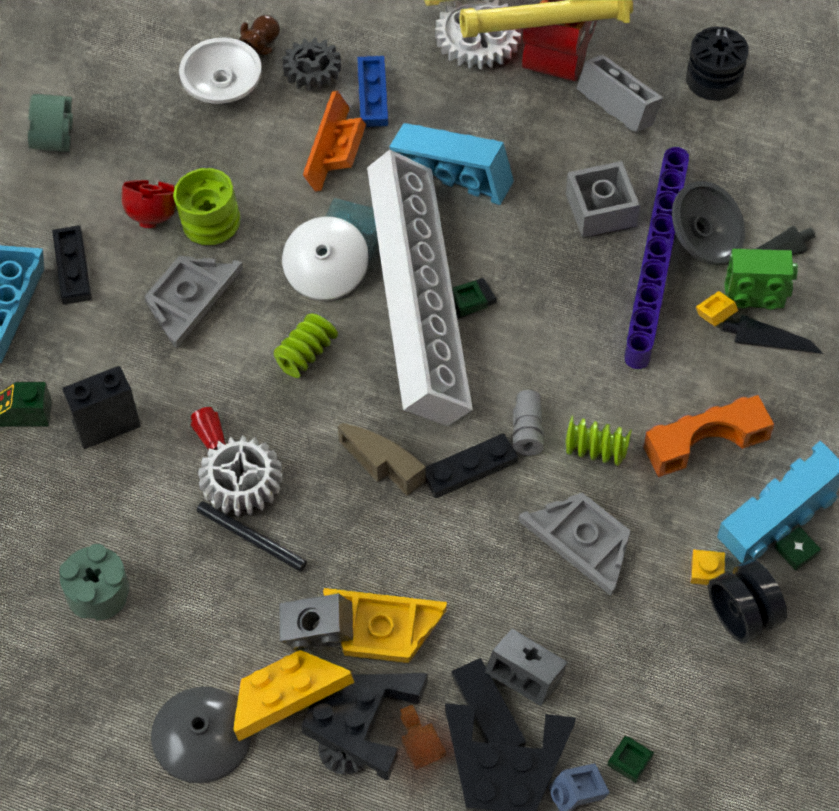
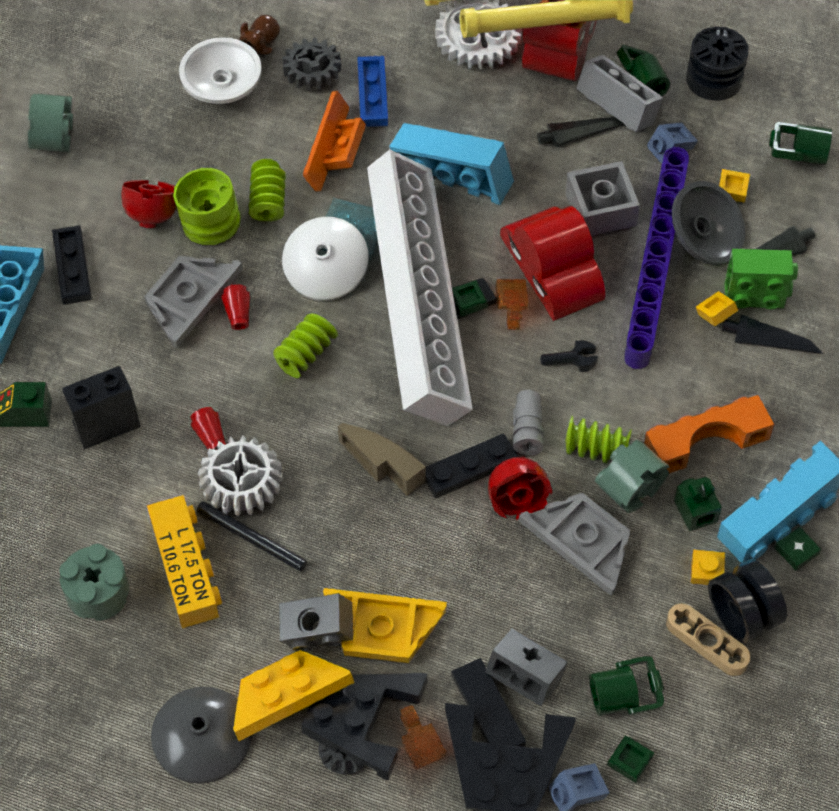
none -> yellow brick [147,495,222,628]
none -> red cone [221,284,250,330]
none -> lime piece [248,159,286,222]
none -> red cylinder [488,457,552,520]
none -> clear orange plate [495,279,529,330]
none -> red brick [500,206,606,321]
none -> pearl dark grey bar [537,117,624,147]
none -> black bar [540,340,598,372]
none -> dark green piece [589,656,664,716]
none -> sand green brick [595,440,670,513]
none -> dark green piece [616,45,671,96]
none -> sand blue bracket [647,123,698,163]
none -> tan beam [666,604,750,676]
none -> dark green brick [674,476,722,532]
none -> yellow plate [719,169,750,203]
none -> dark green piece [769,122,832,165]

